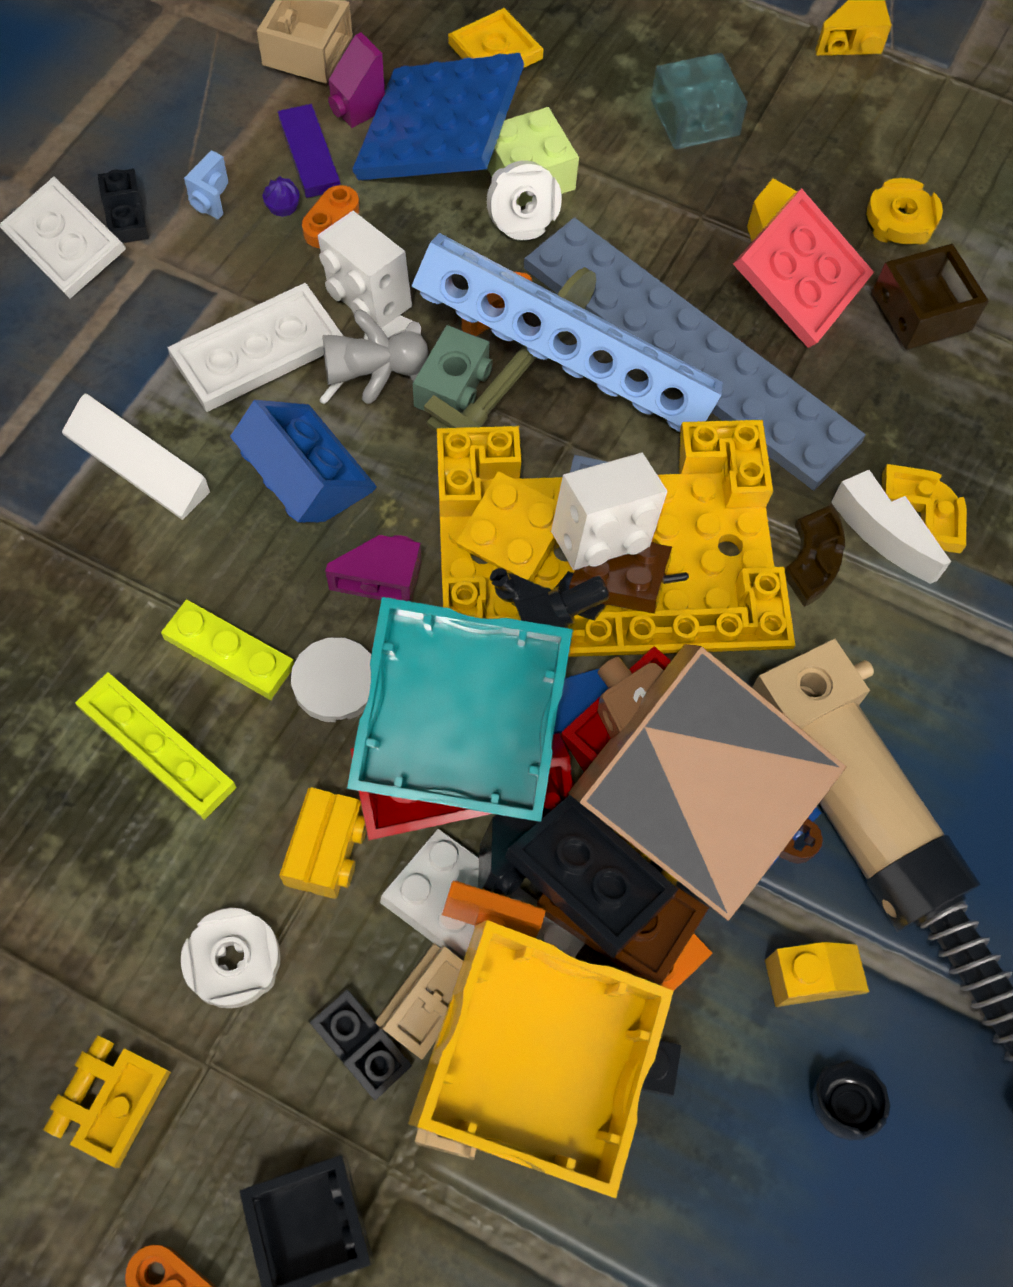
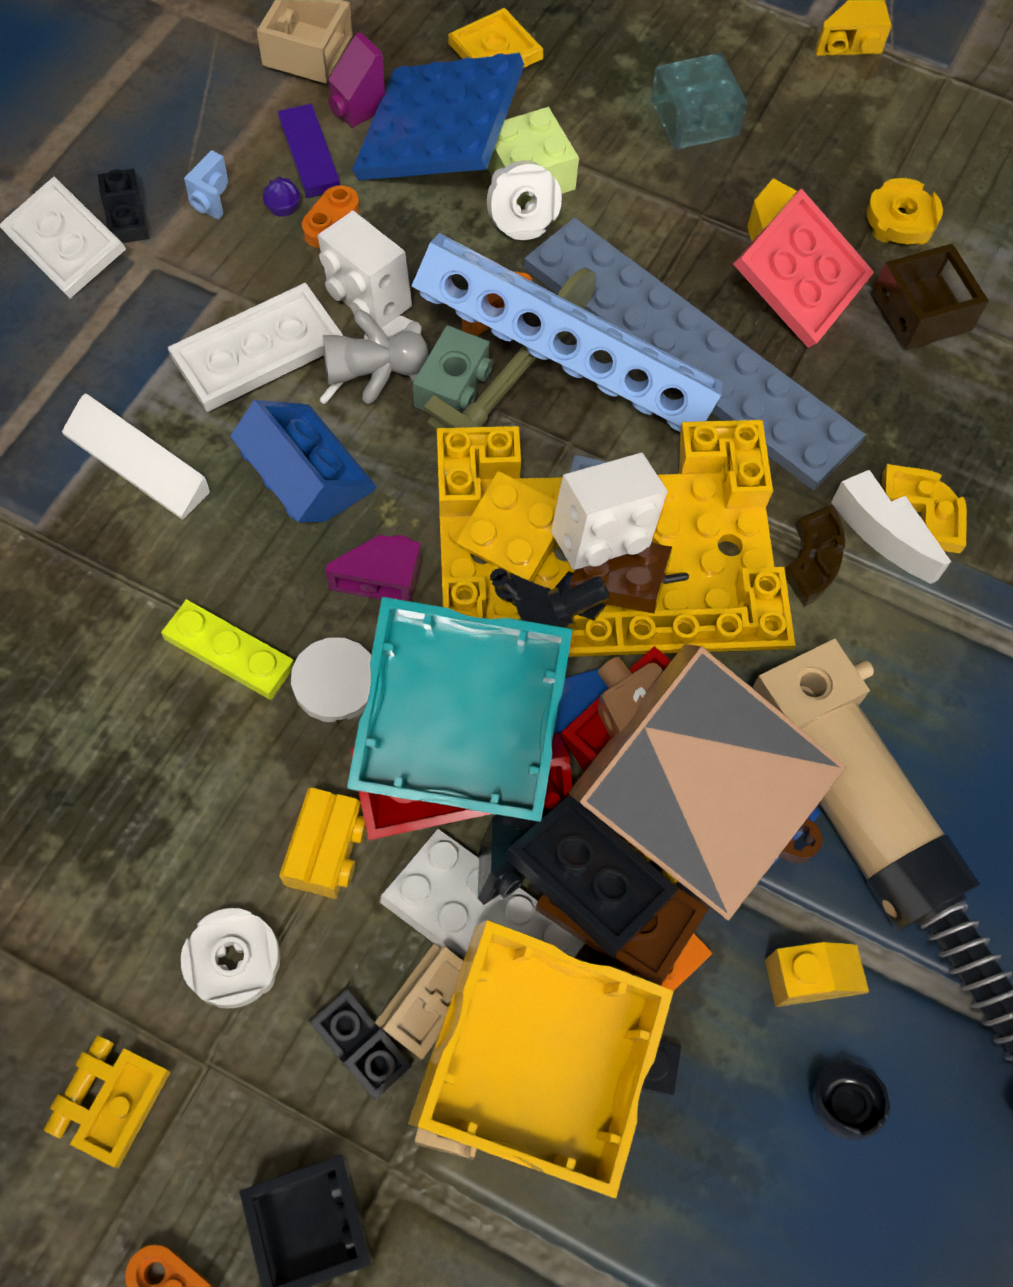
neon yellow plate [75,672,237,820] -> none
orange plate [442,881,546,938] -> none

